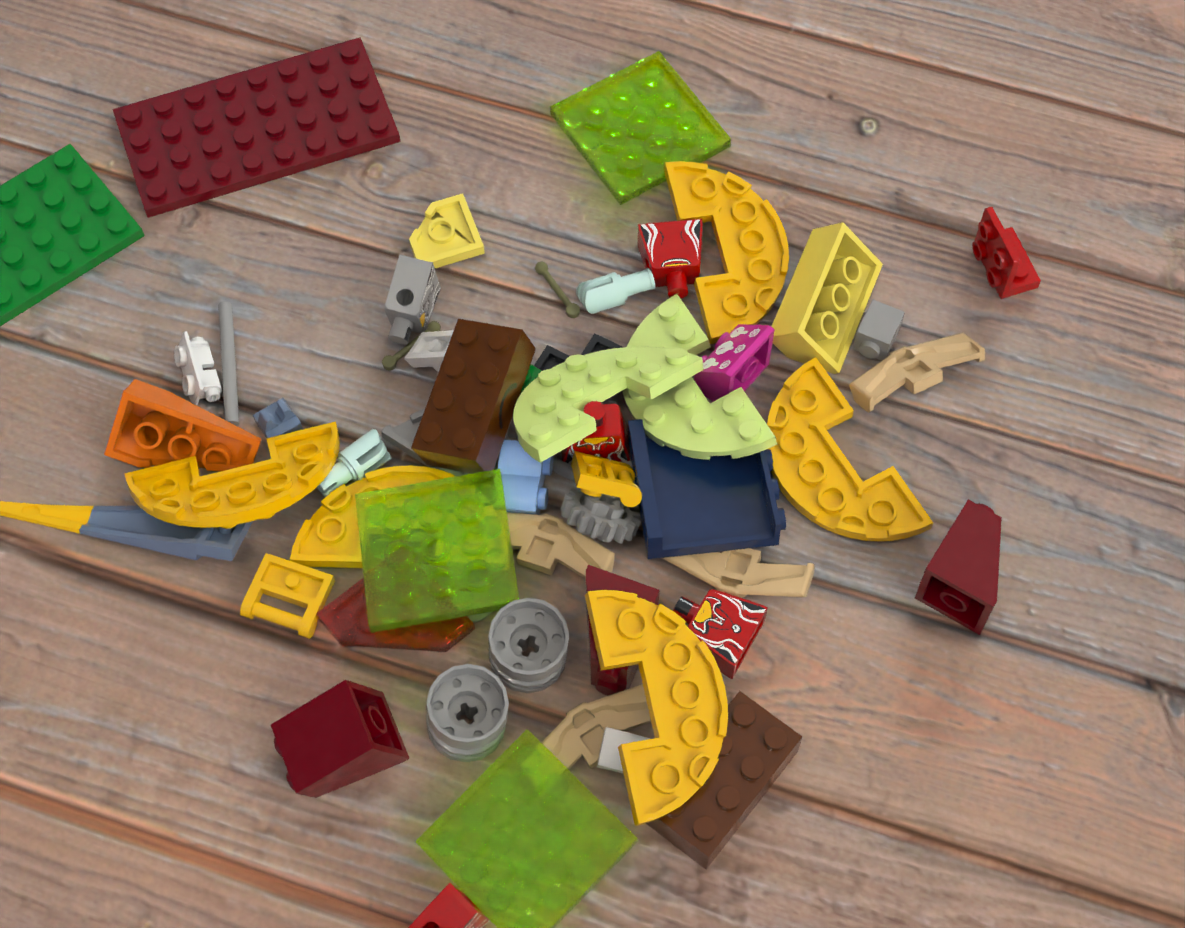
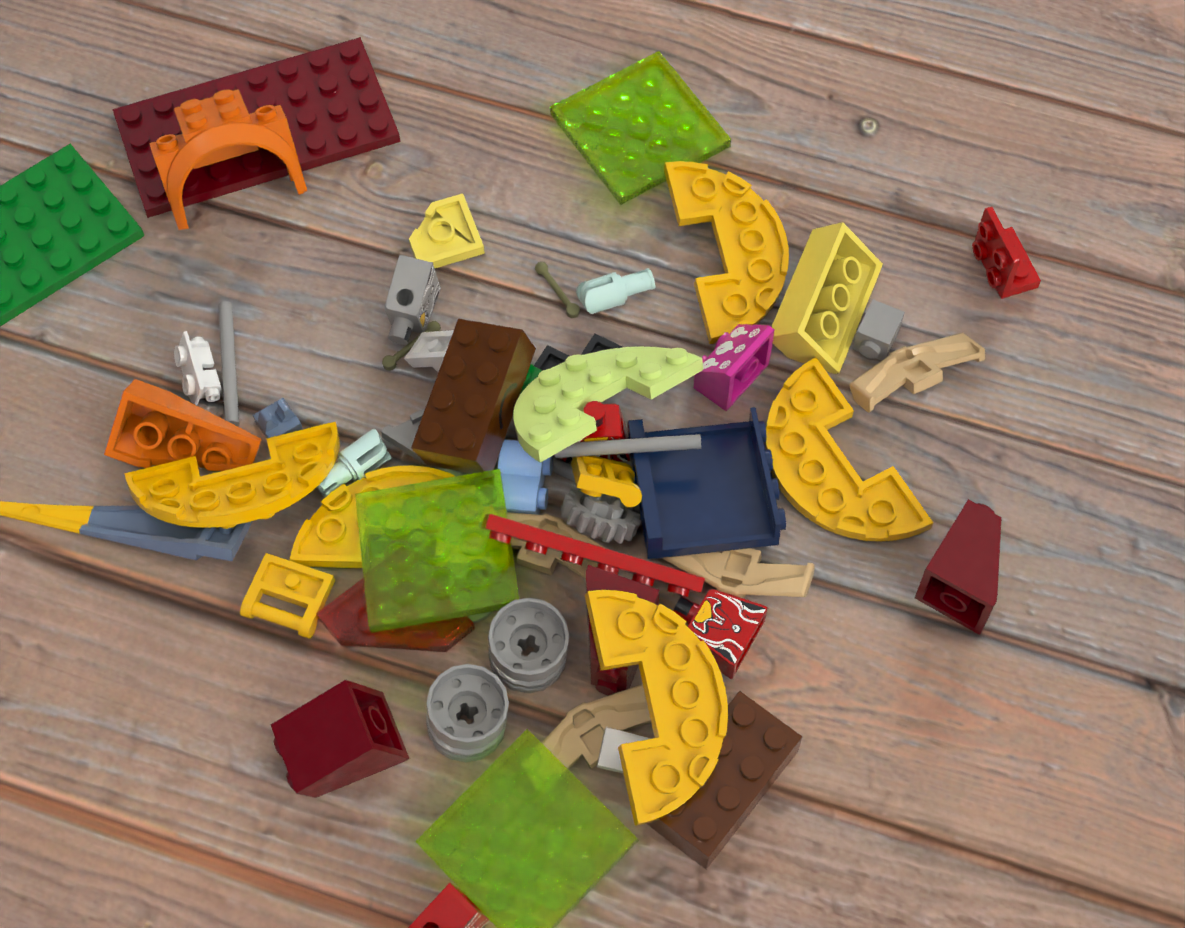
yellowish green plate [622,294,777,460] -> none
red torso [637,219,703,299] -> none
none -> orange piece [149,89,308,230]
none -> red plate [481,514,705,597]
none -> light grey bar [555,434,701,458]

